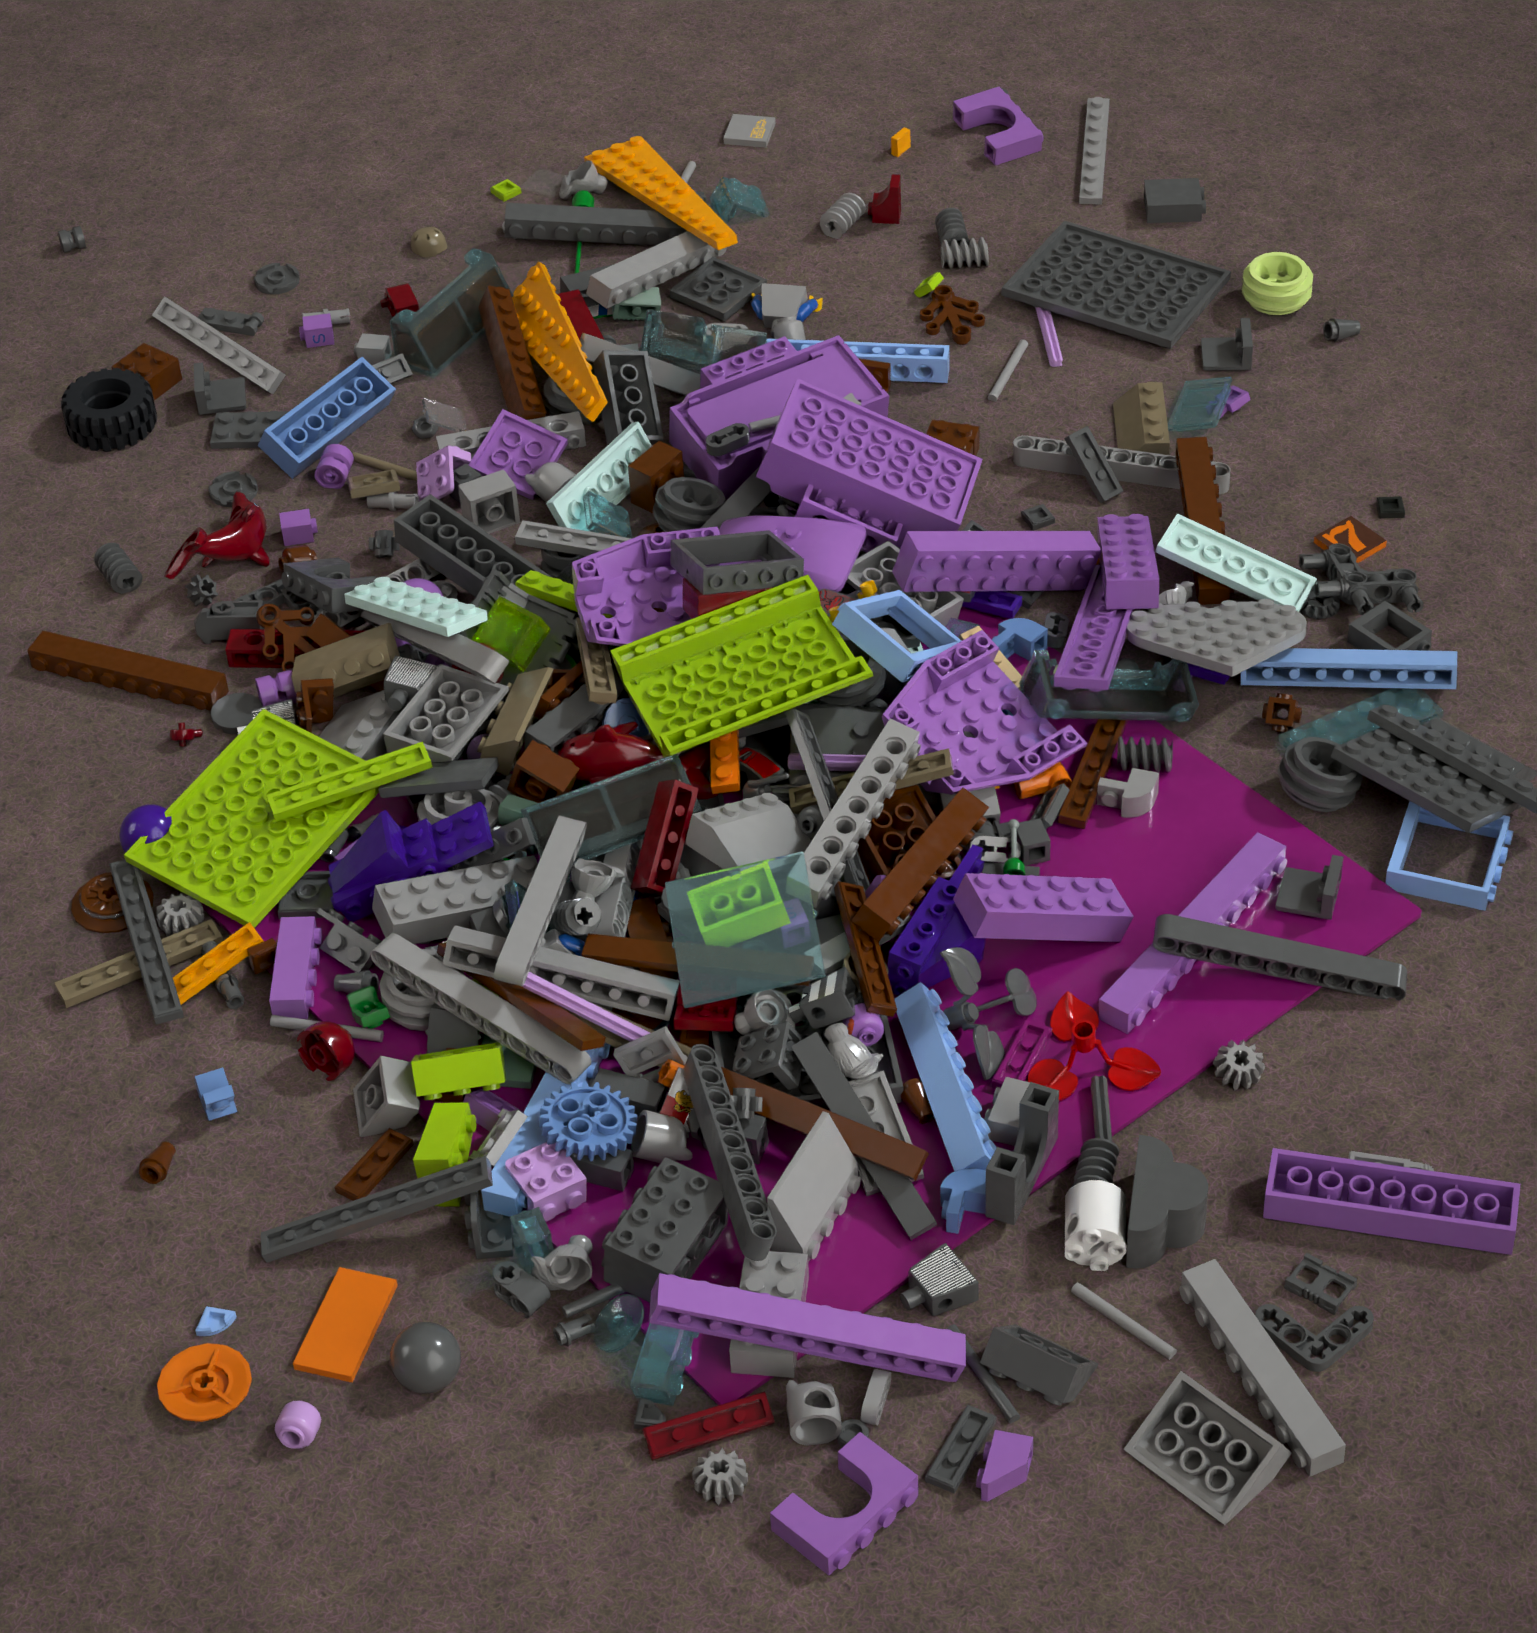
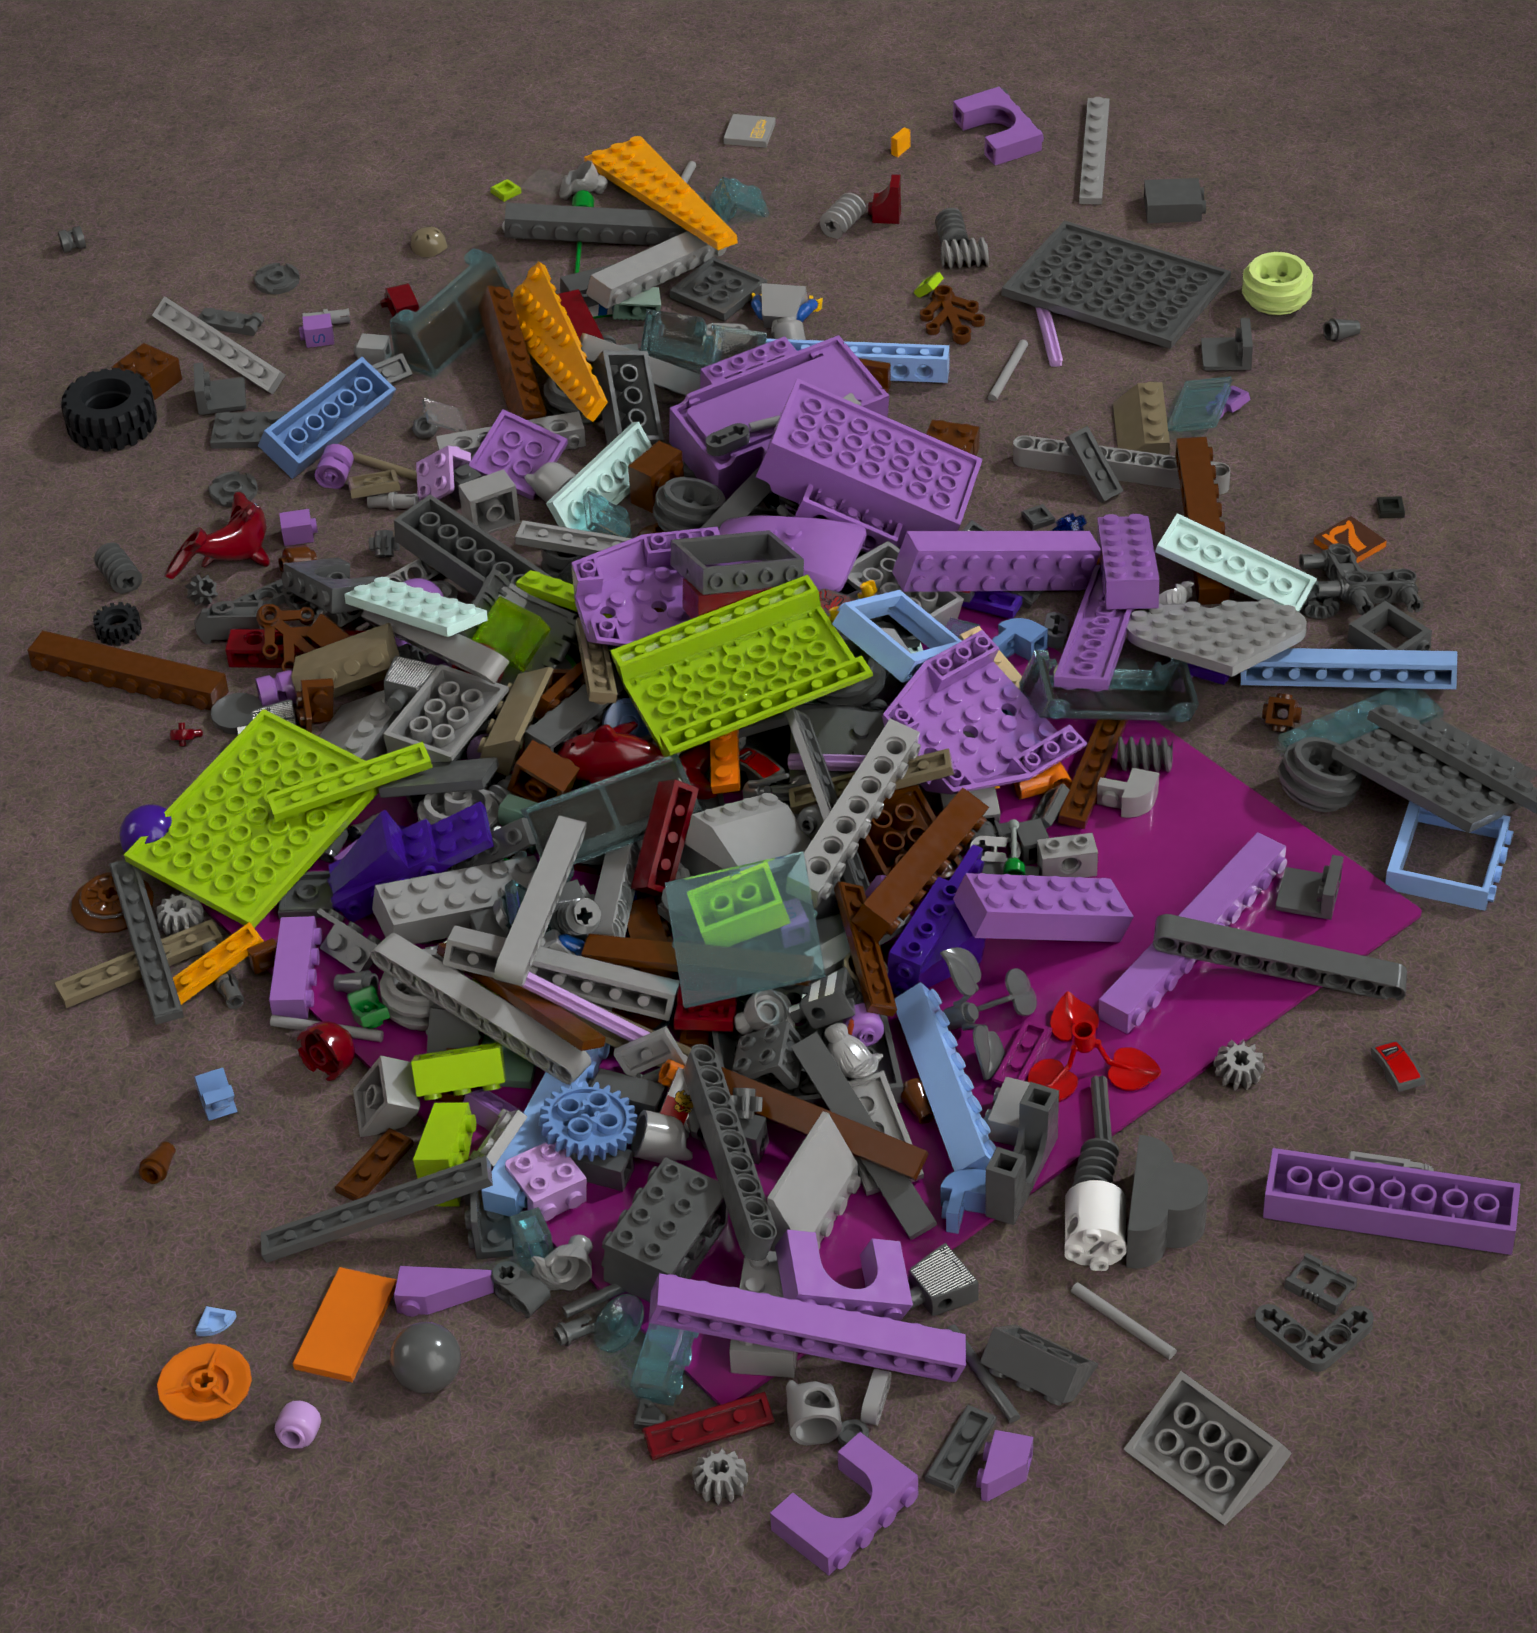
light grey hair [571,858,625,901] -> none
light grey brick [1179,1259,1346,1476] -> none
none -> black tyre [93,602,142,646]
none -> medium lavender slope [394,1266,494,1317]
none -> medium lavender arch [775,1230,913,1321]
none -> light grey brick [1037,833,1098,878]
none -> clear blue plate [1051,513,1088,531]
none -> slope [1371,1040,1425,1092]

